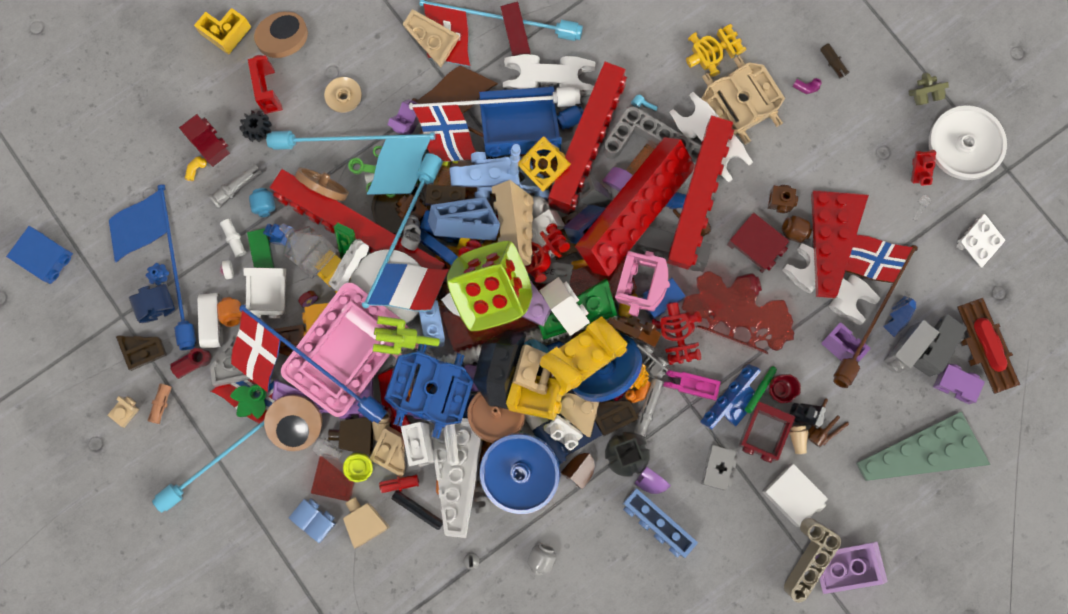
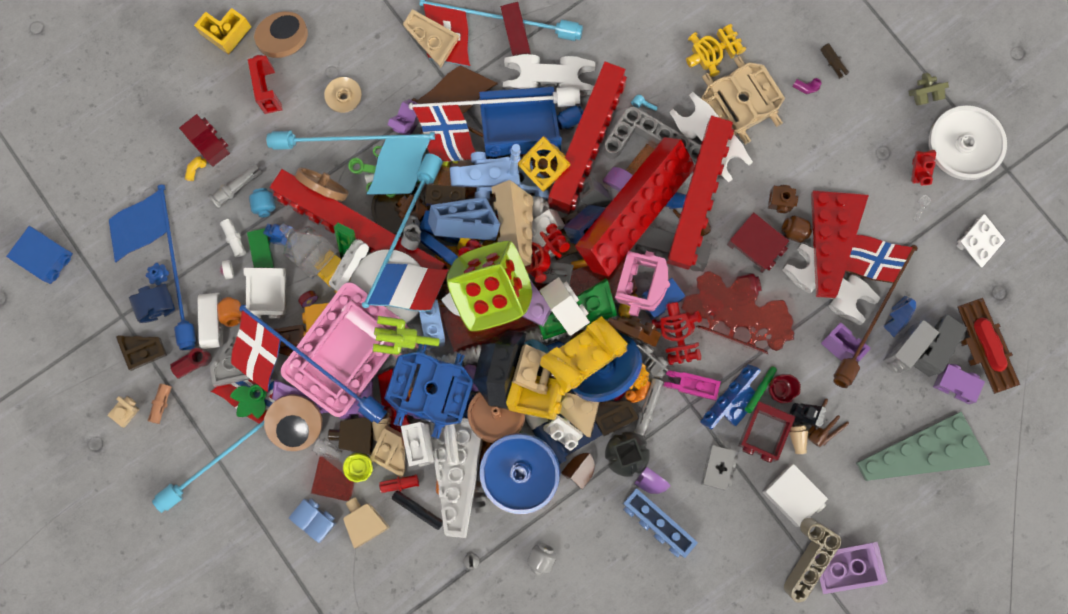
black gear [239,110,272,142] -> none

